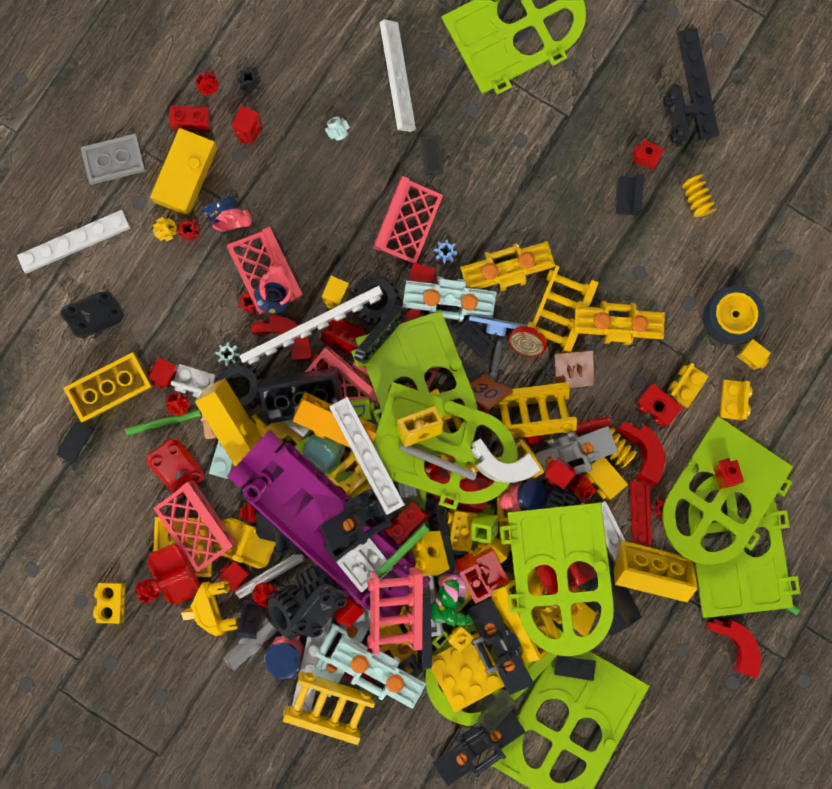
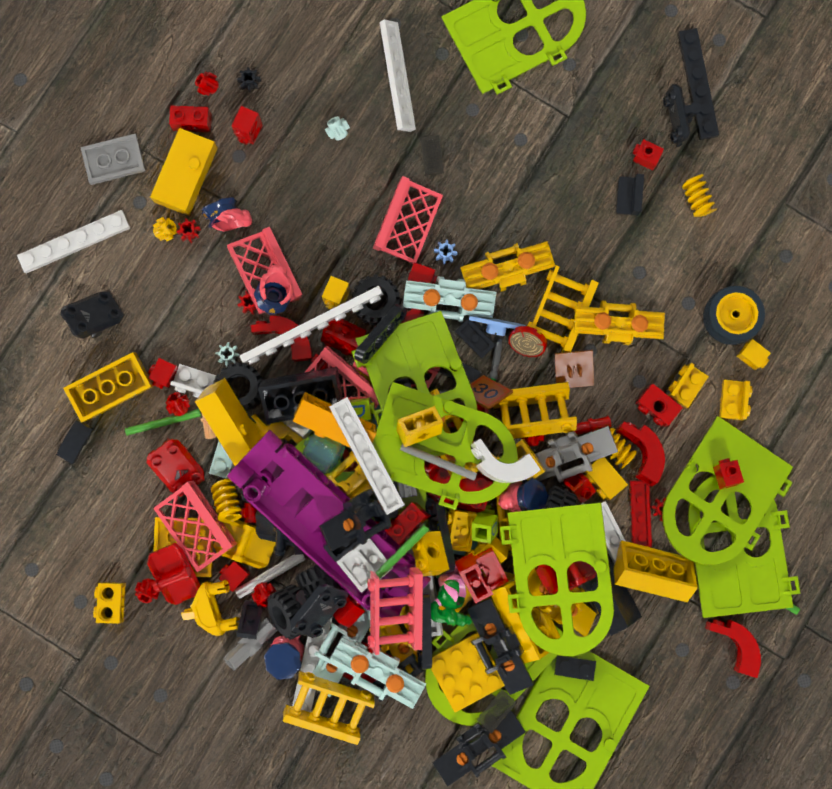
yellow bracket [447,626,474,652] -> none
red brick [545,457,577,490] -> none
none -> yellow piece [211,479,242,523]

